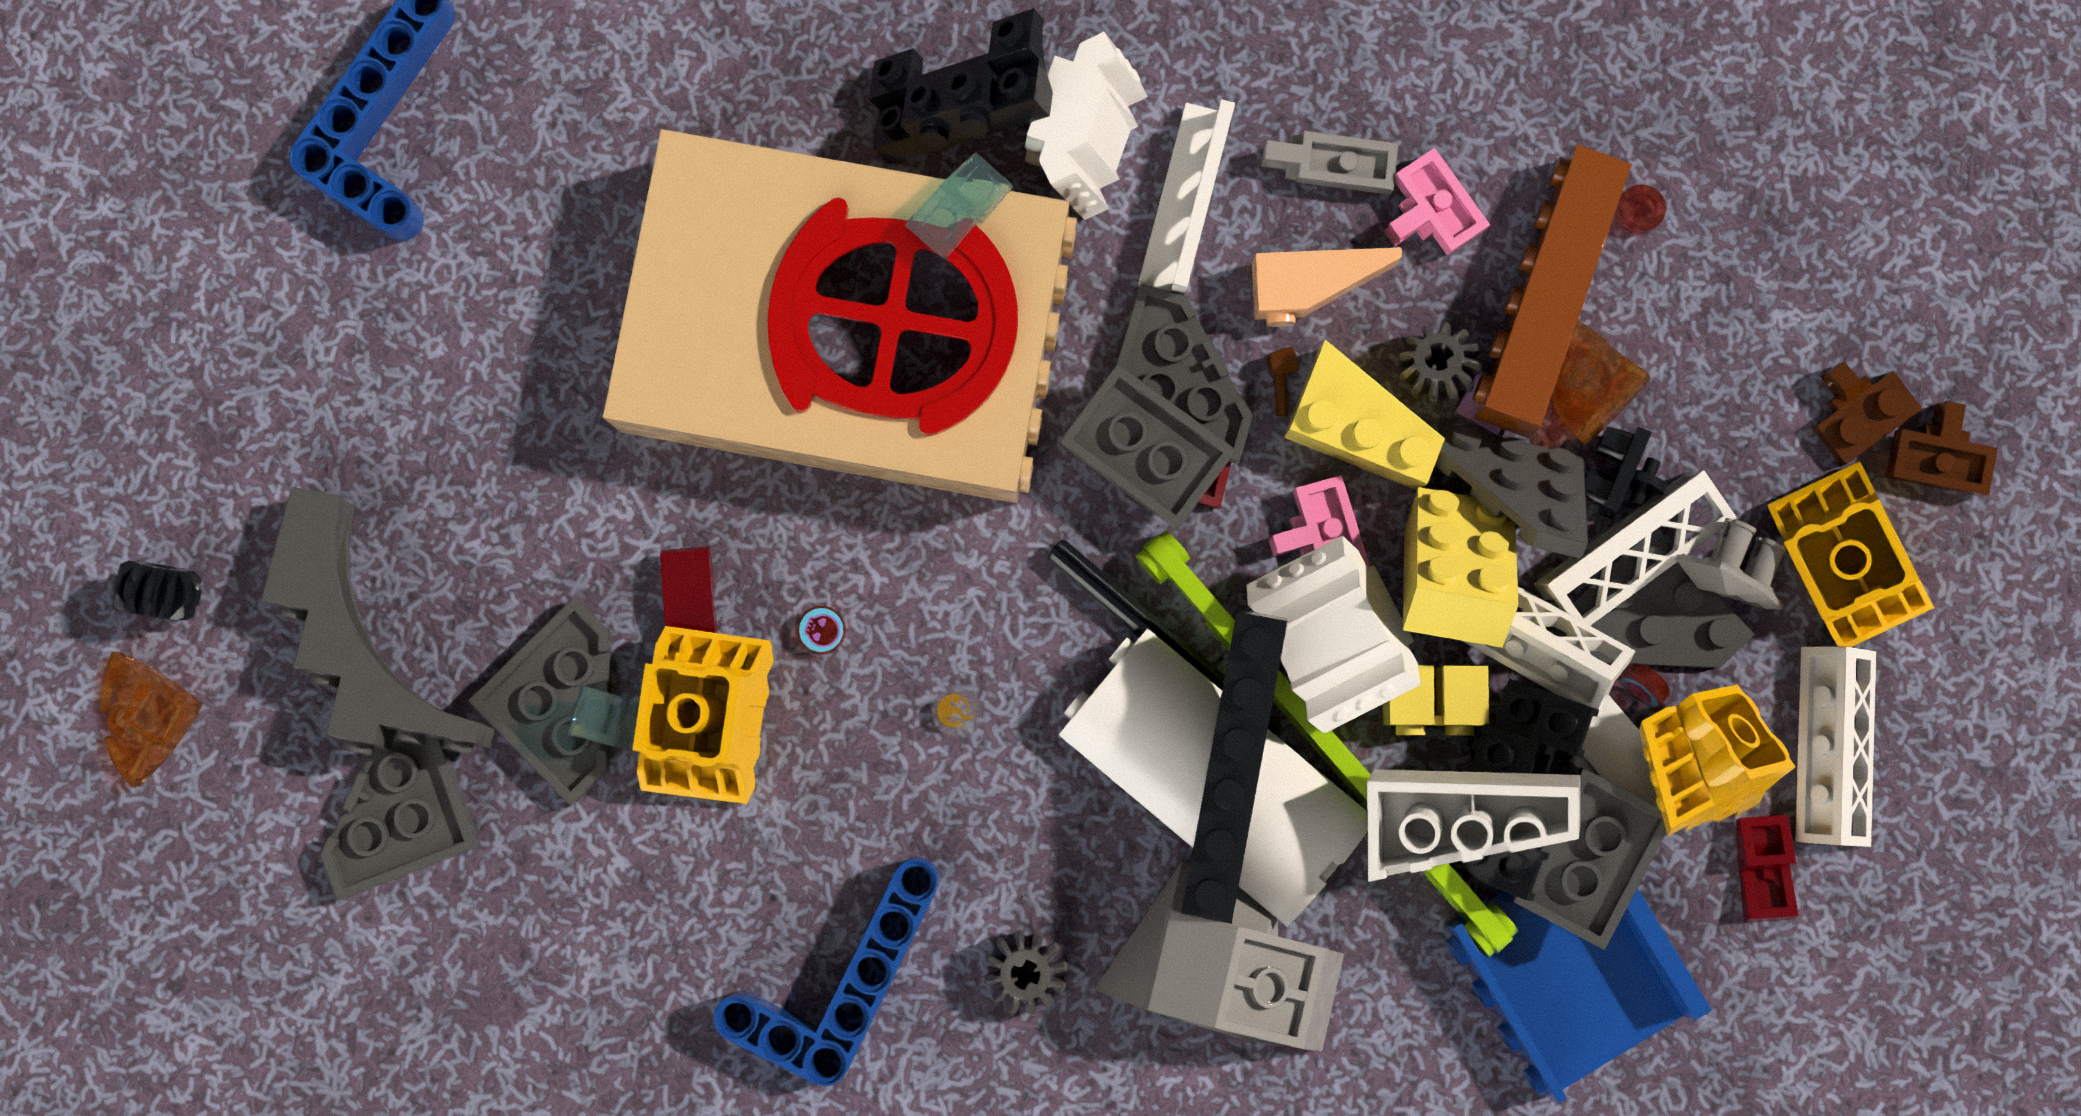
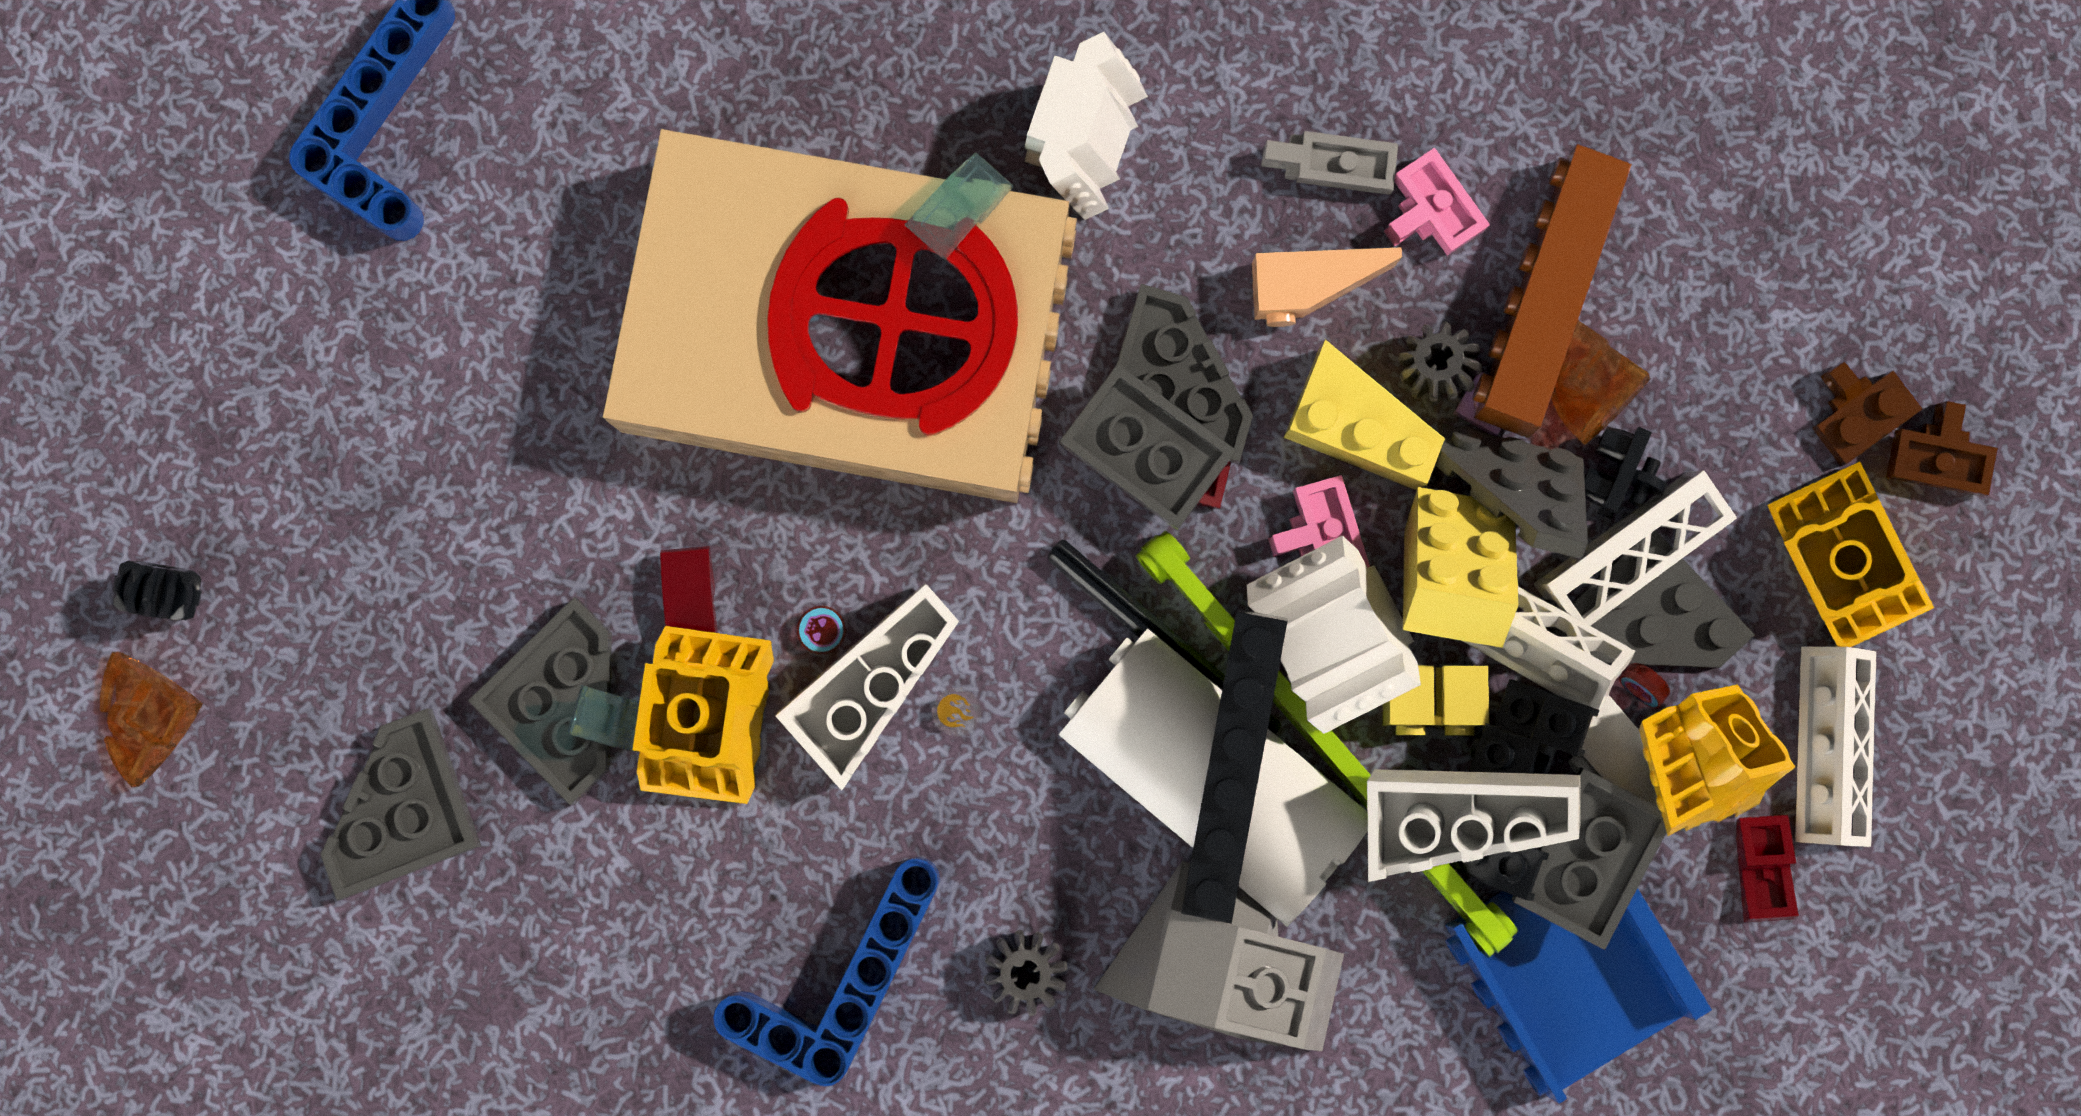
dark grey arch [261,487,495,756] -> none
black bracket [868,8,1053,165] -> none
white fence [1137,99,1235,296] -> none
reddish brown hand [1267,347,1299,416] -> none
clear red tile [1615,184,1666,234] -> none
light grey connector [1676,518,1787,609] -> none
none -> white wedge [776,583,959,791]

